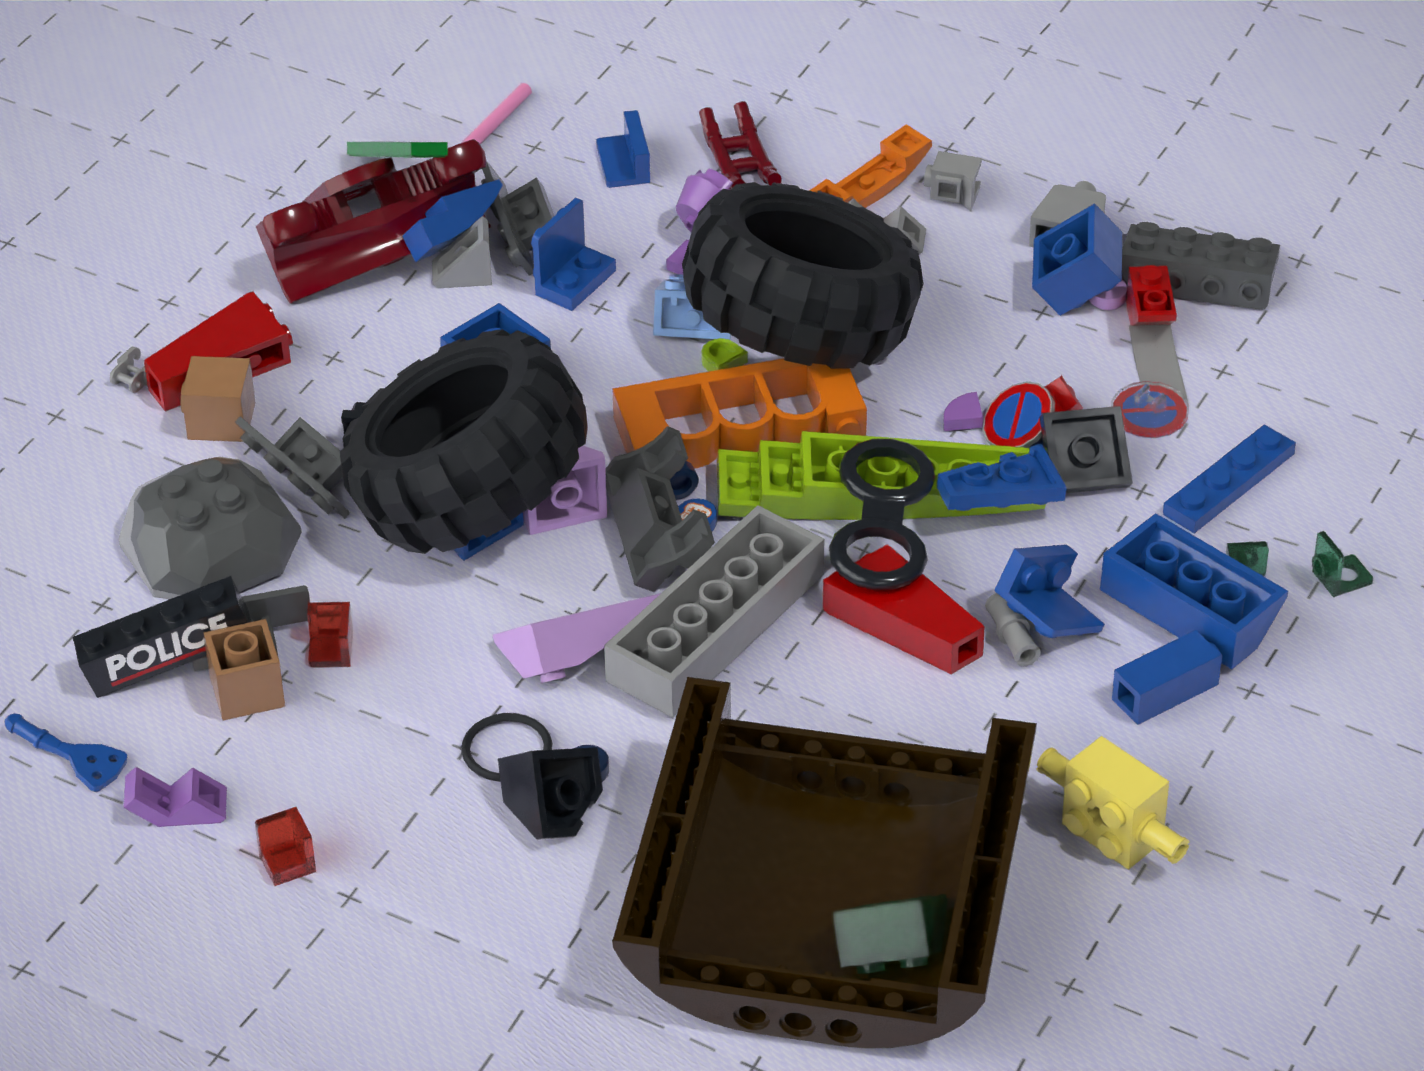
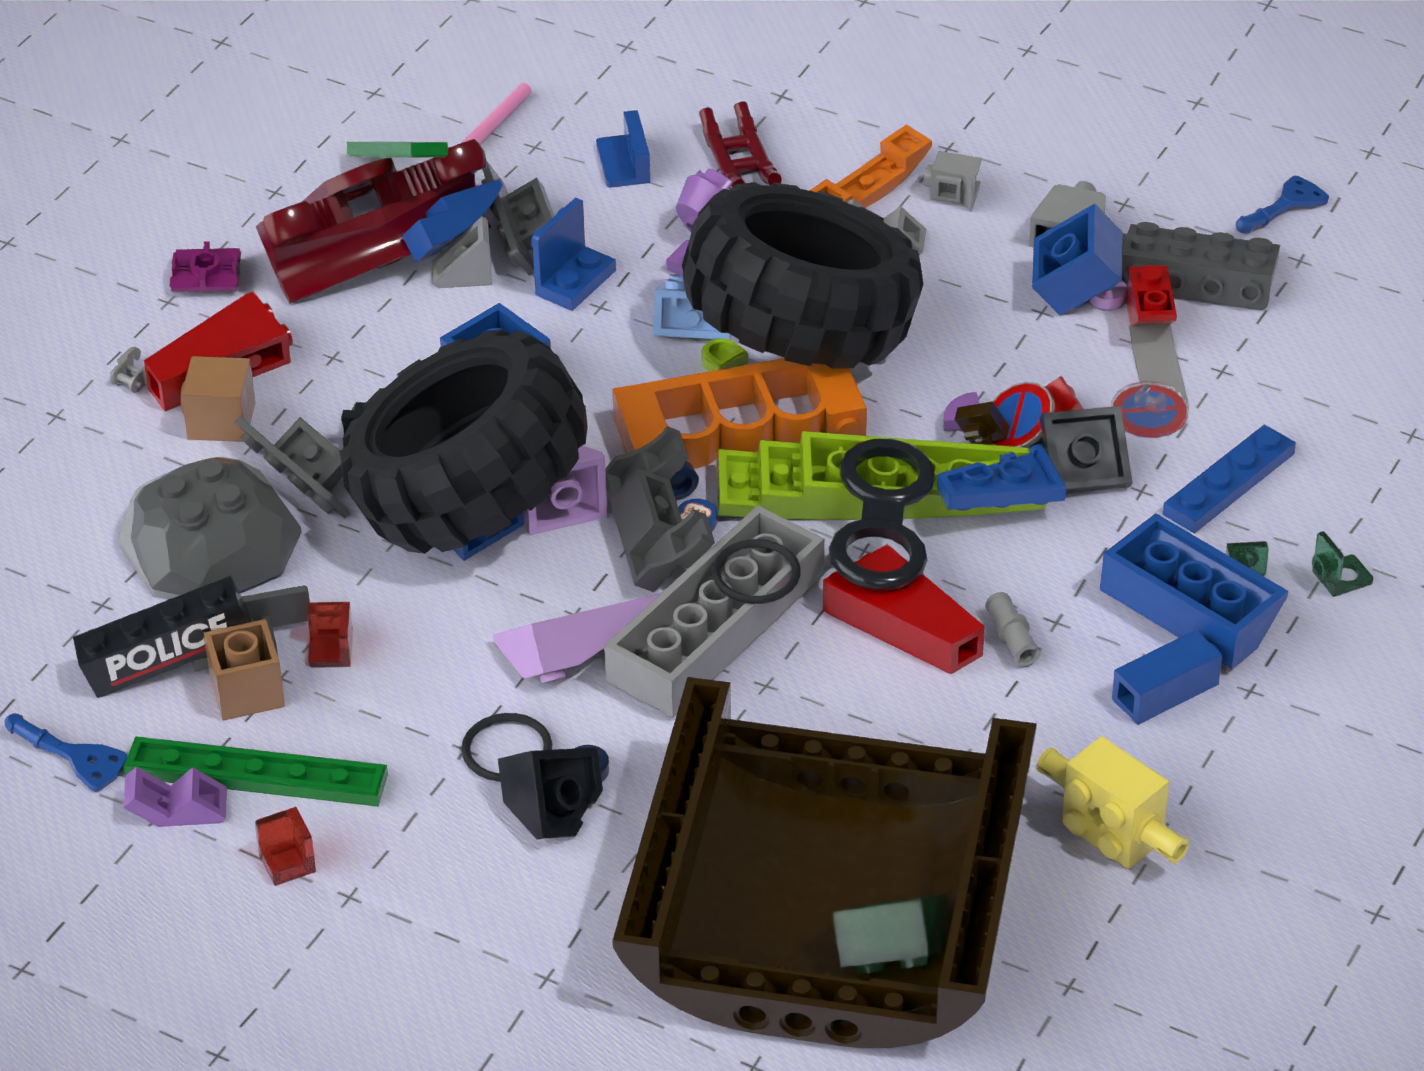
blue bracket [994,544,1105,638] -> none
none -> green tile [124,736,388,807]
none -> magenta piece [169,241,241,292]
none -> black tyre [712,539,801,604]
none -> dark brown tile [954,401,1010,445]
none -> blue piece [1235,175,1329,234]

